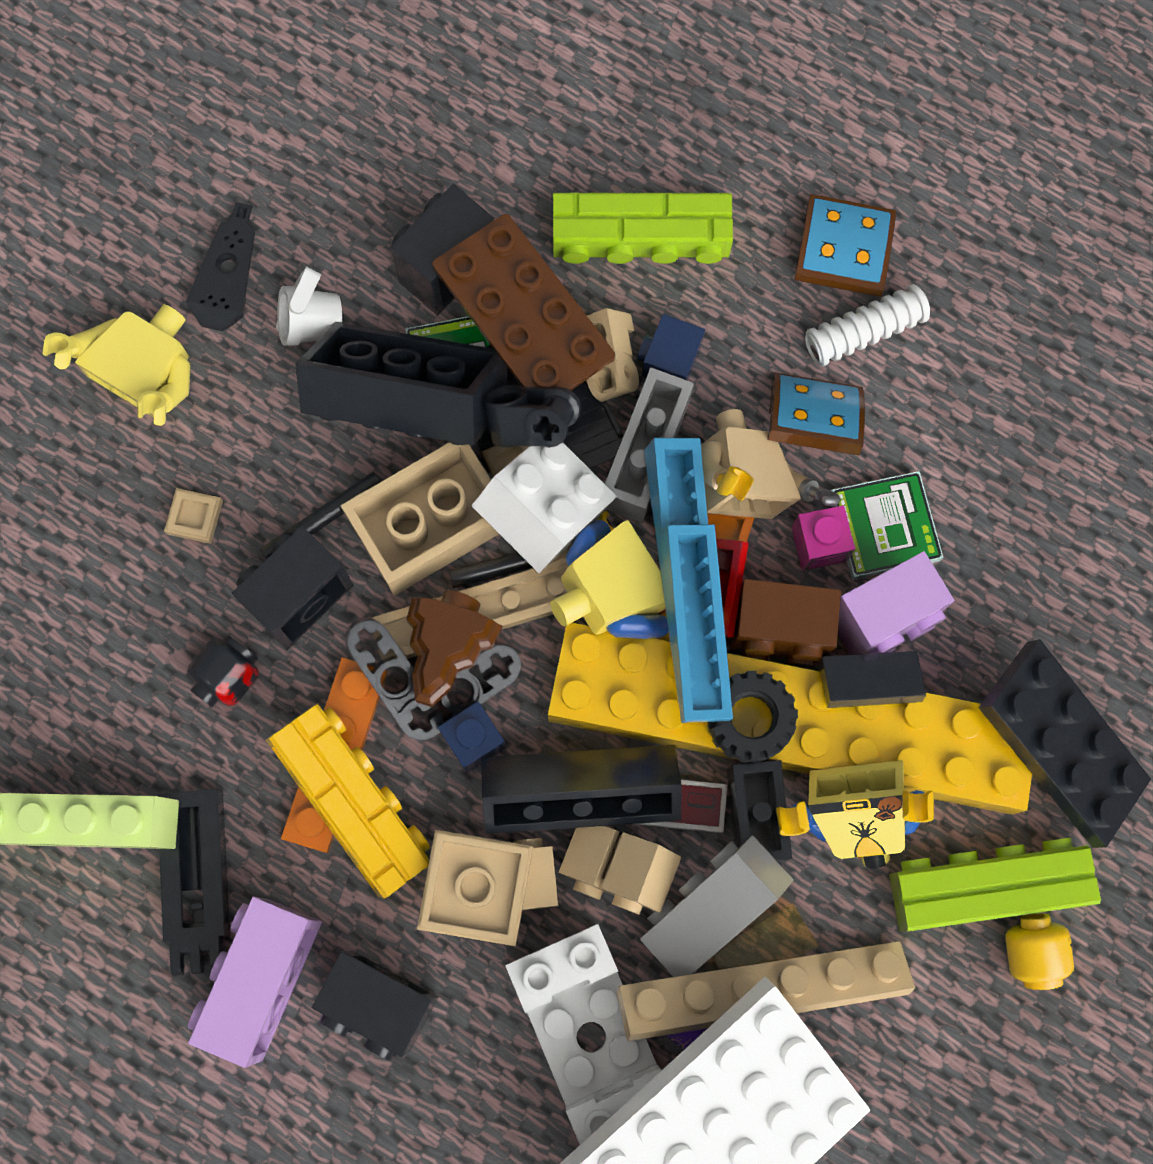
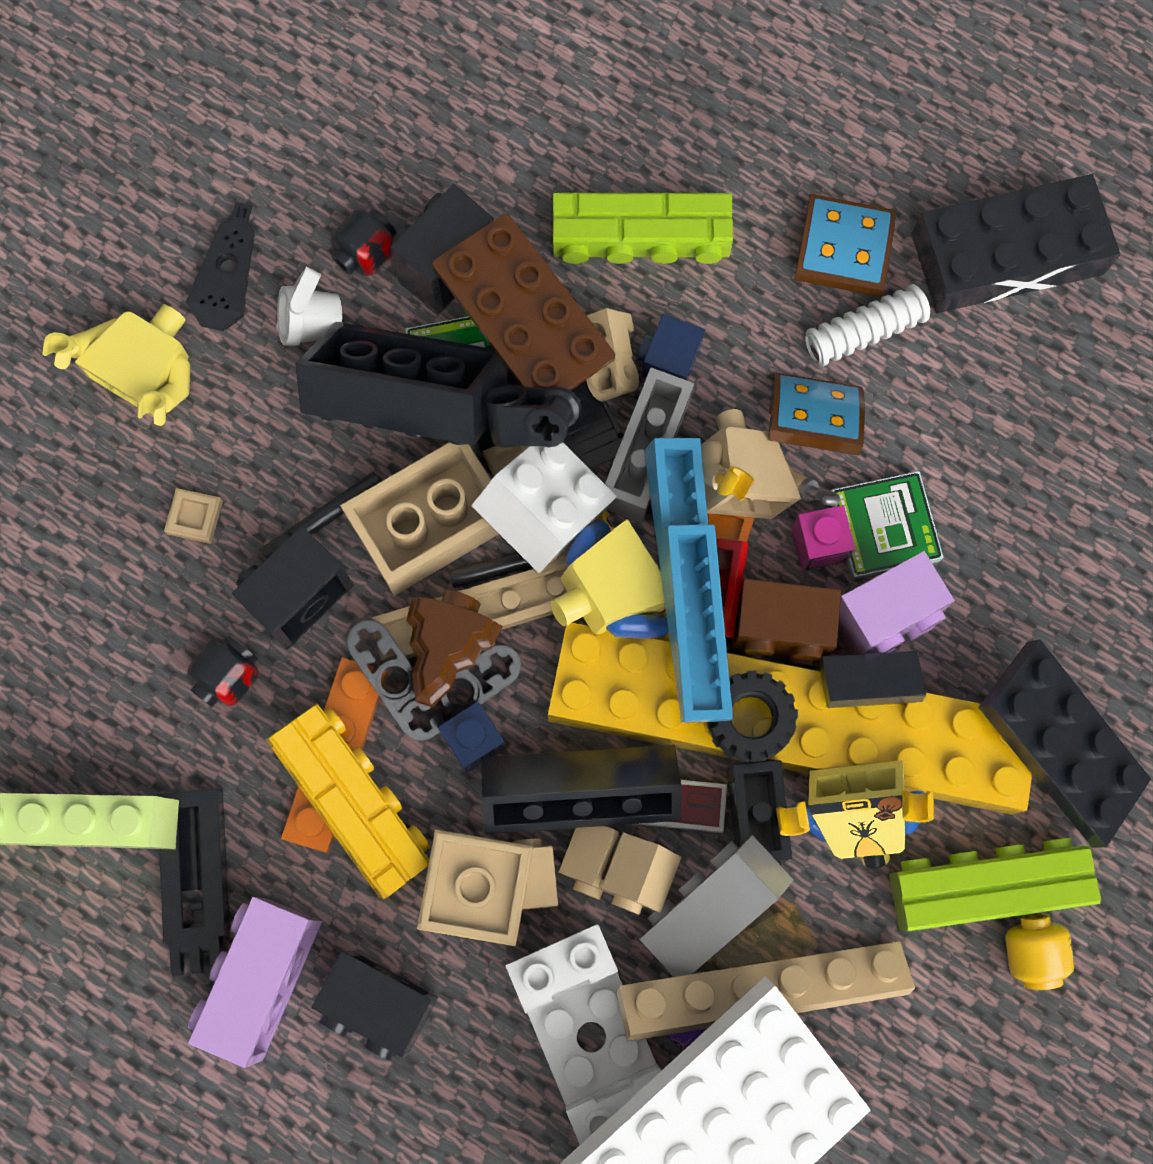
none -> black head [331,209,397,276]
none -> black brick [911,174,1121,314]

